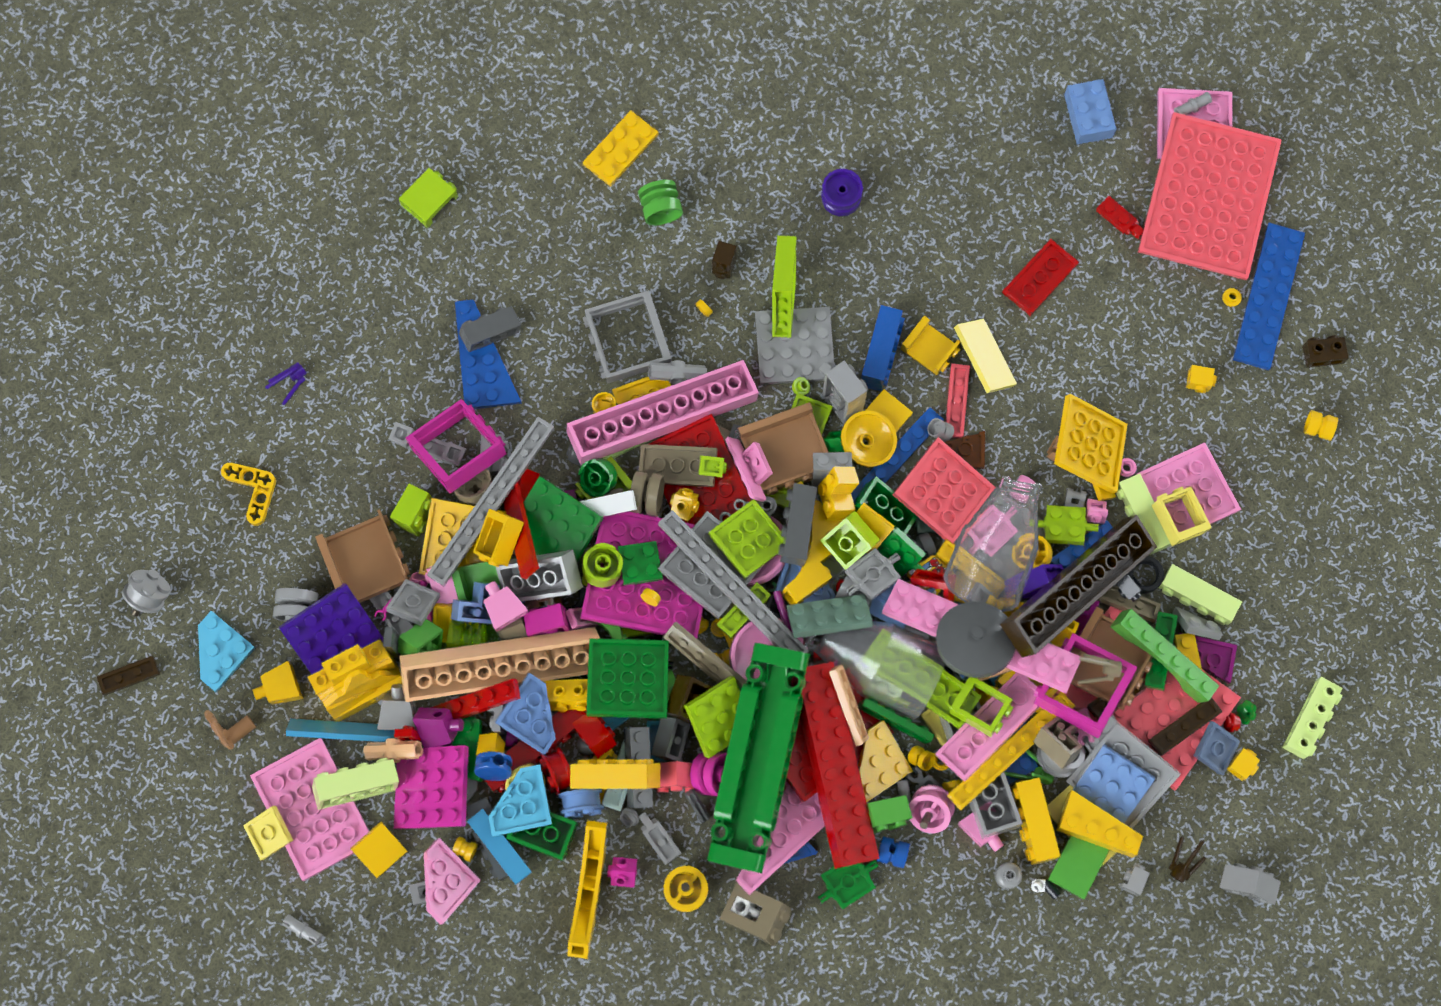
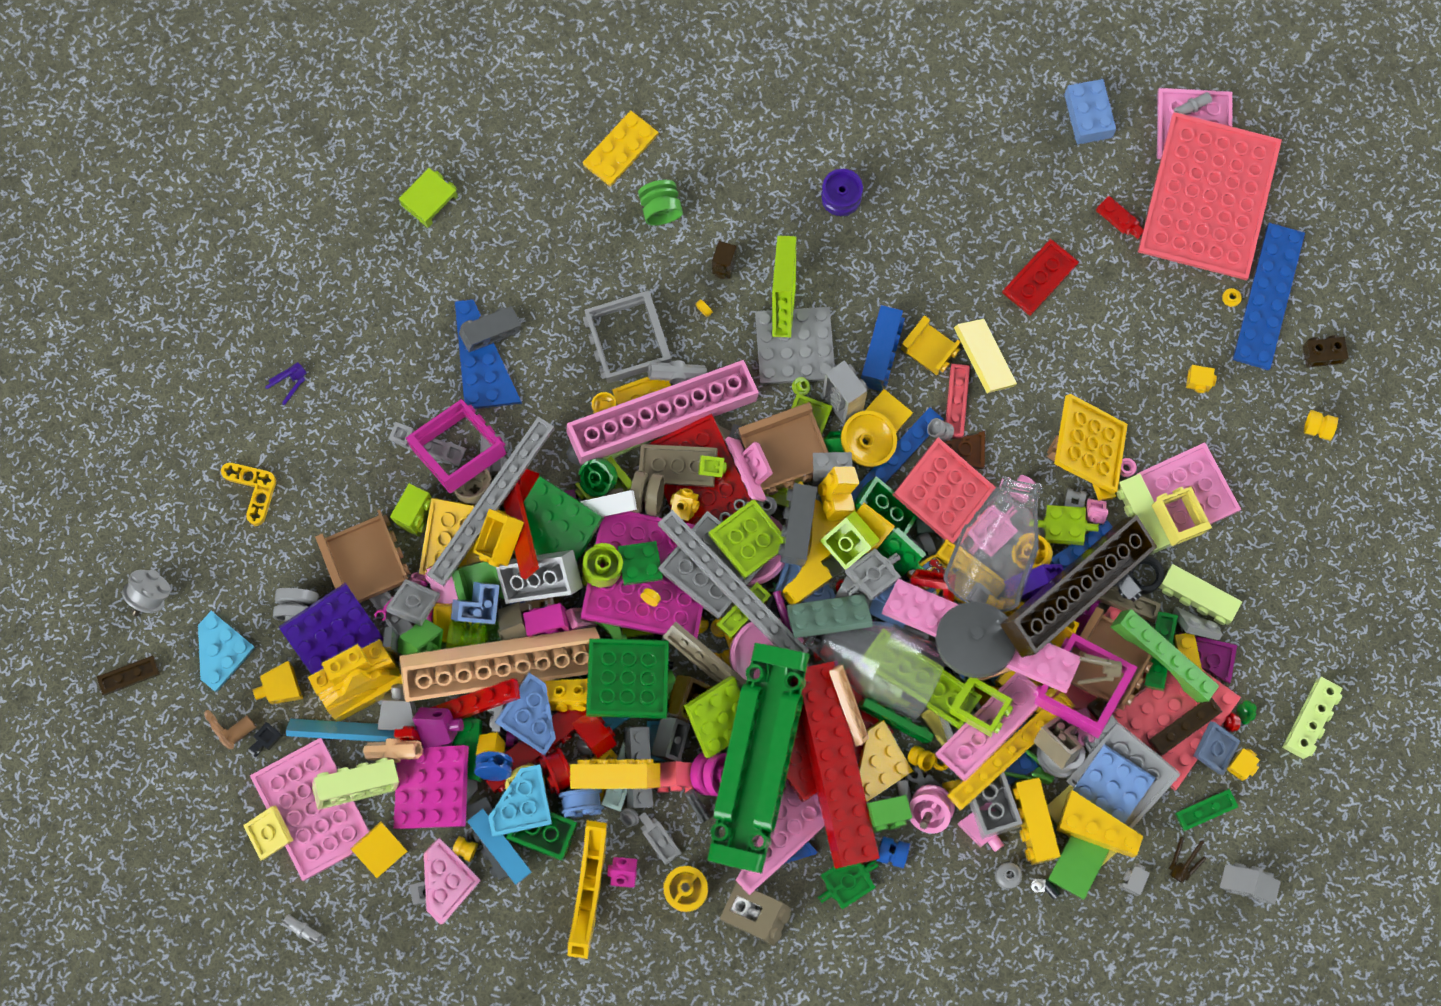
bright pink torso [483,581,529,632] -> none
none -> black plate [248,722,282,758]
none -> green plate [1175,789,1239,831]

